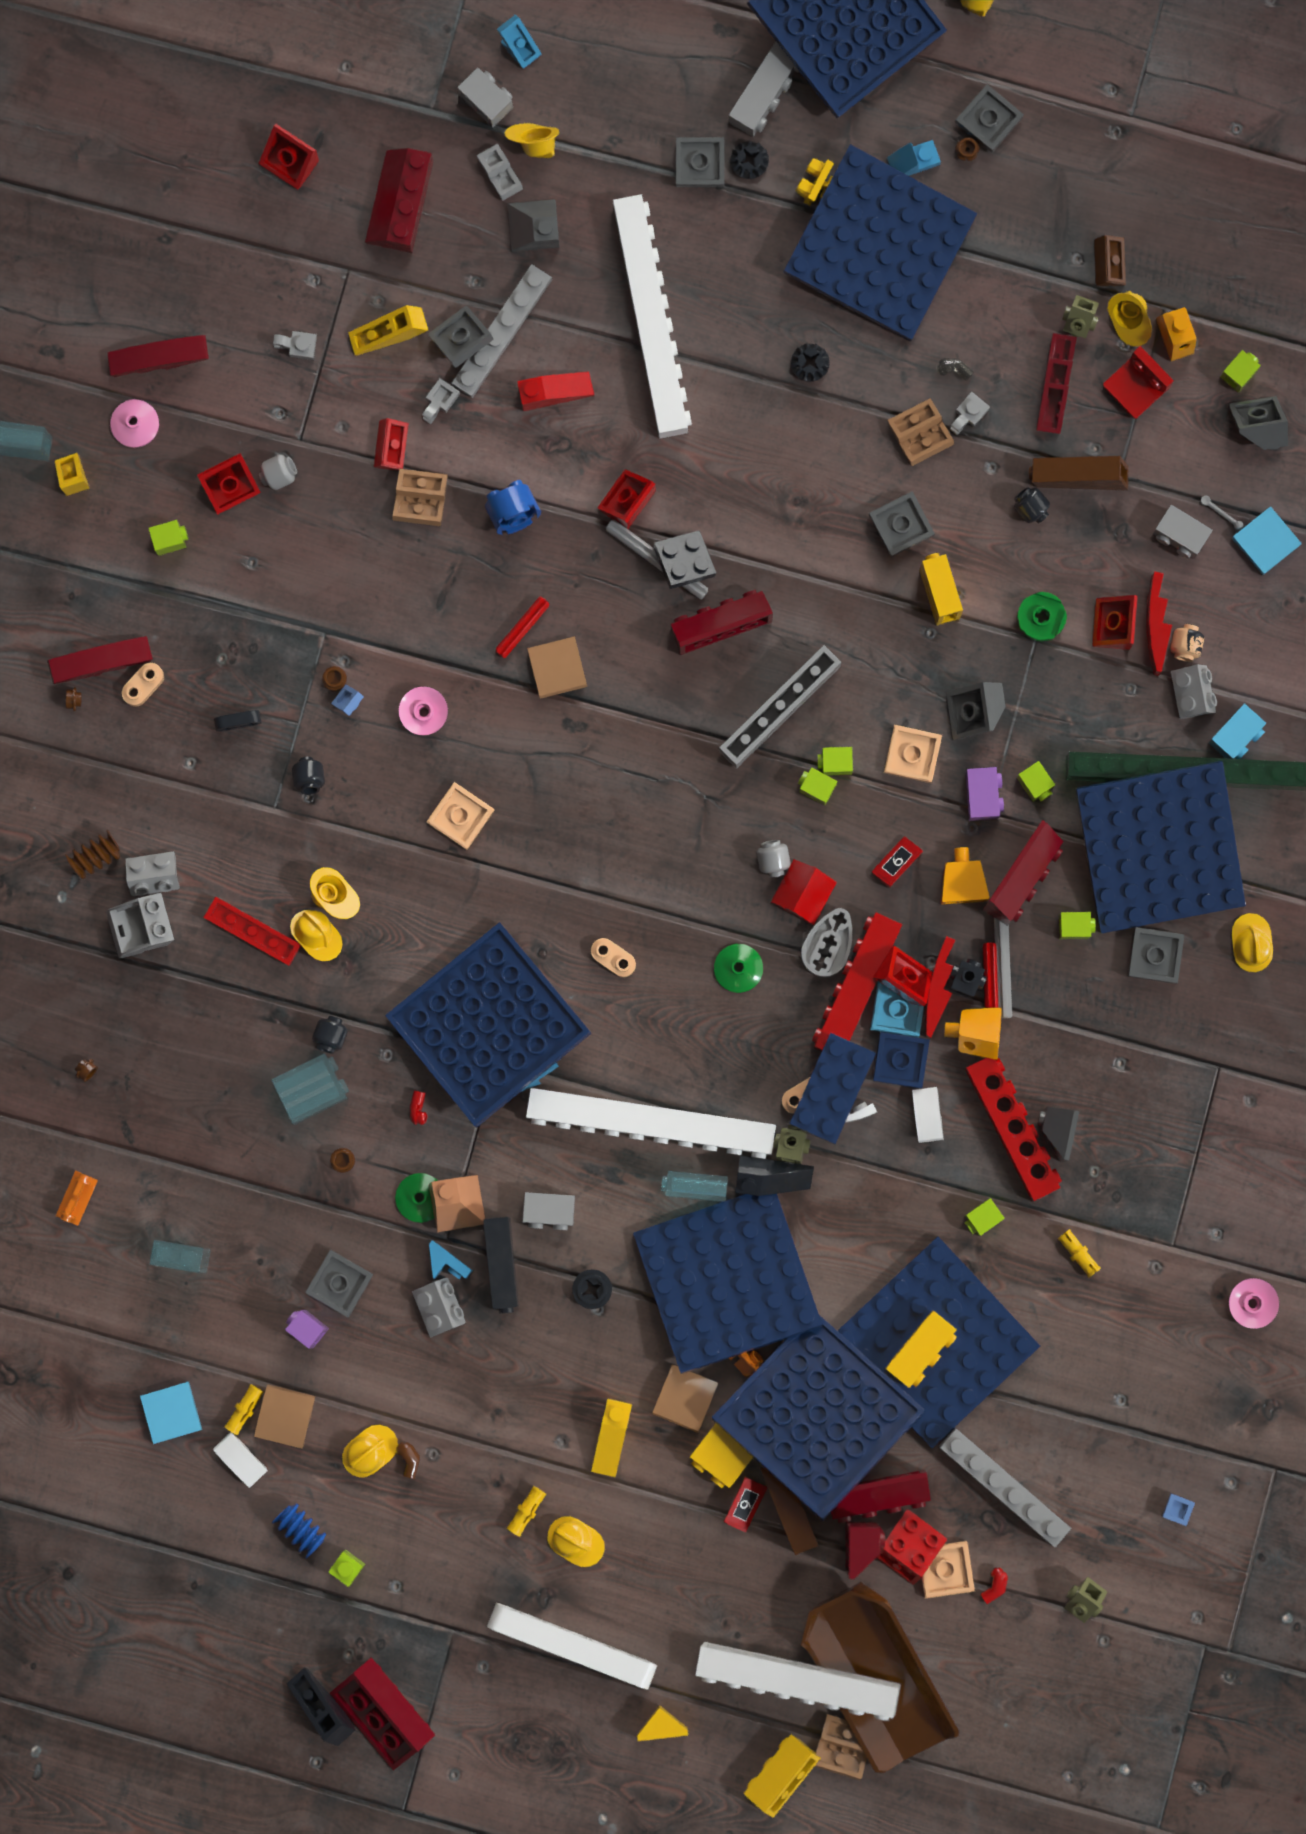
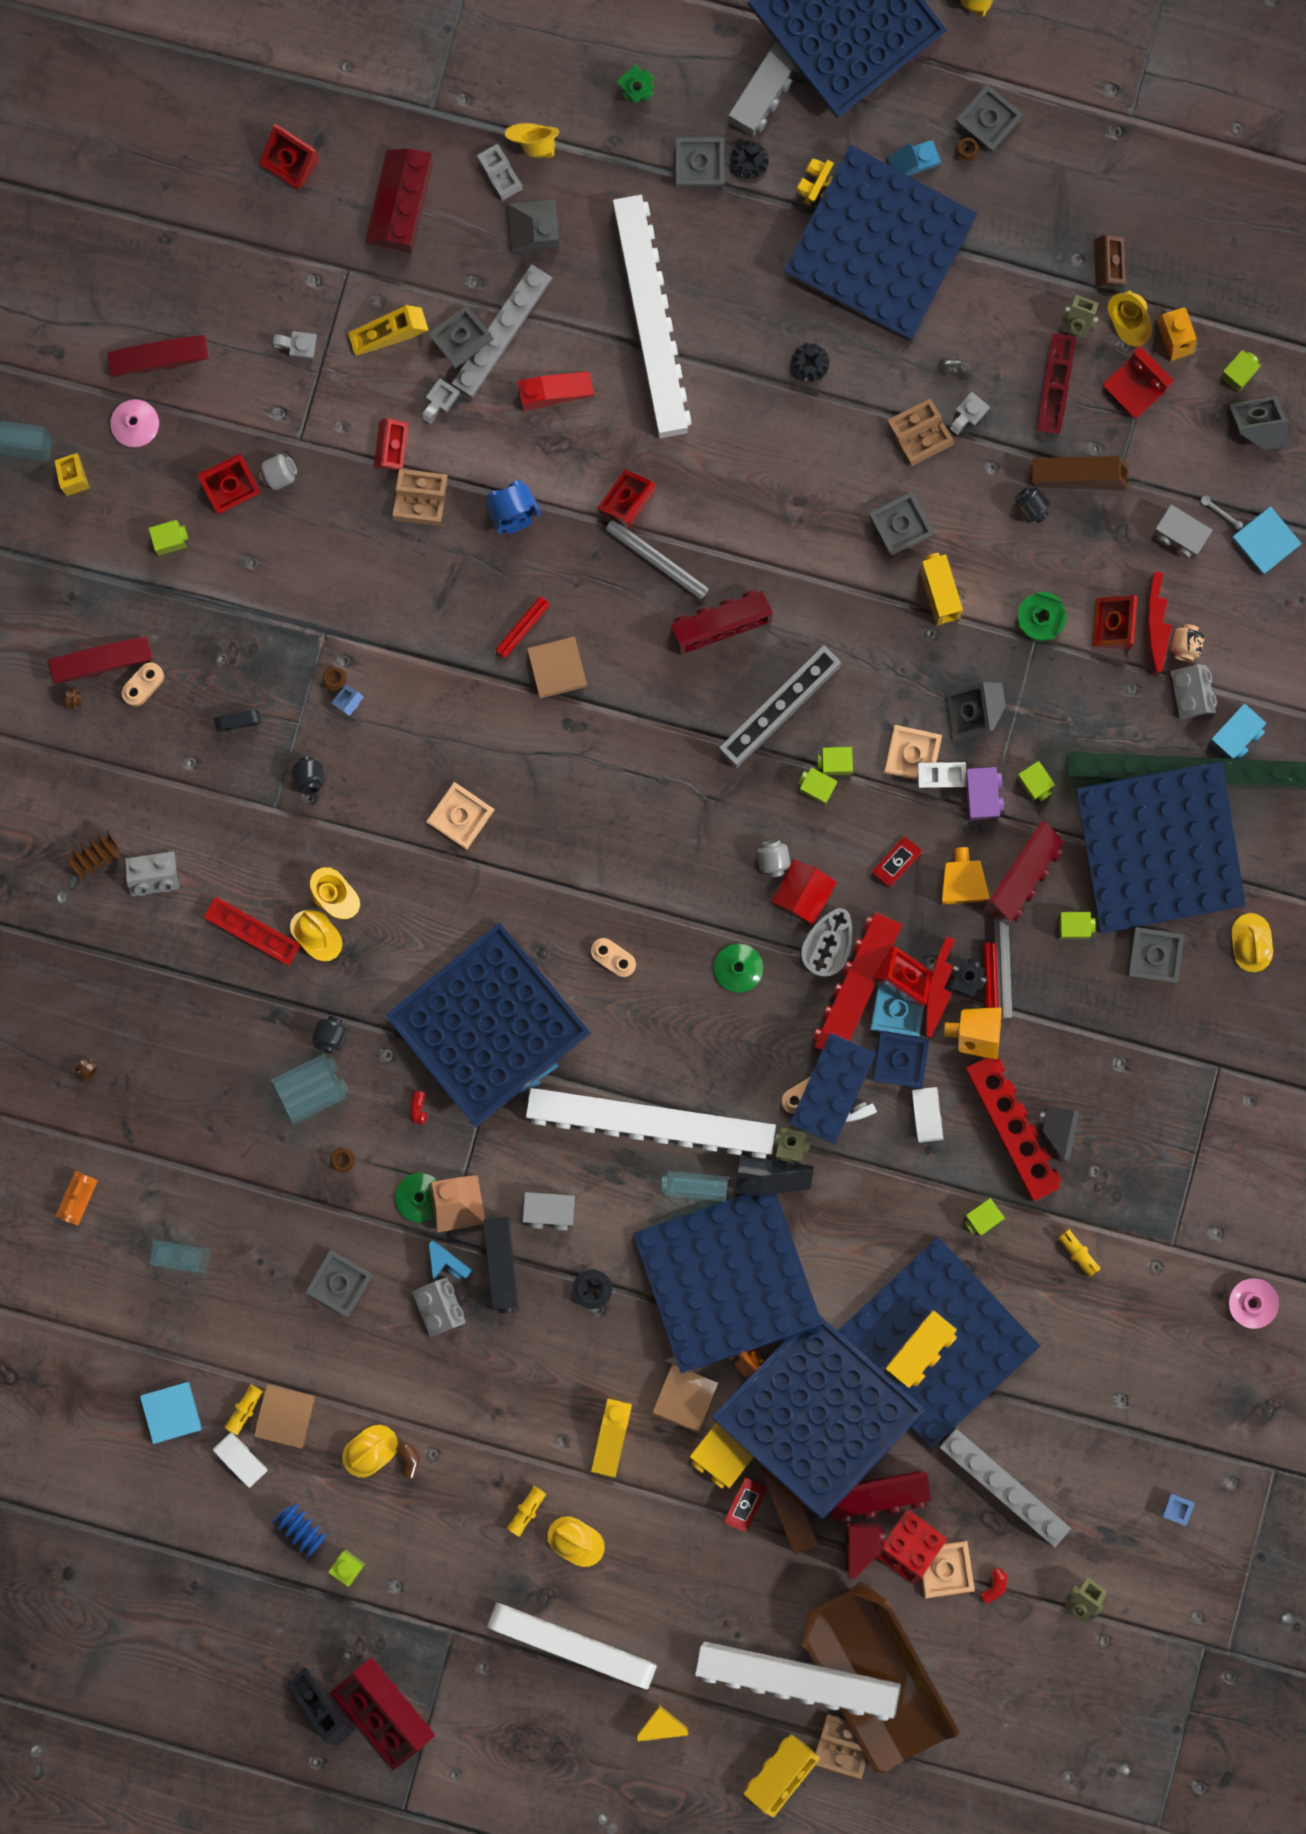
light grey piece [106,893,174,959] -> none
medium lavender brick [285,1310,329,1348] -> none
bright pink dish [399,687,448,735] -> none
light grey brick [457,68,513,128] -> none
dark azure slope [496,15,541,69] -> none
plate [653,530,716,589] -> none
none -> green brick [617,64,655,103]
none -> white slope [918,762,966,788]

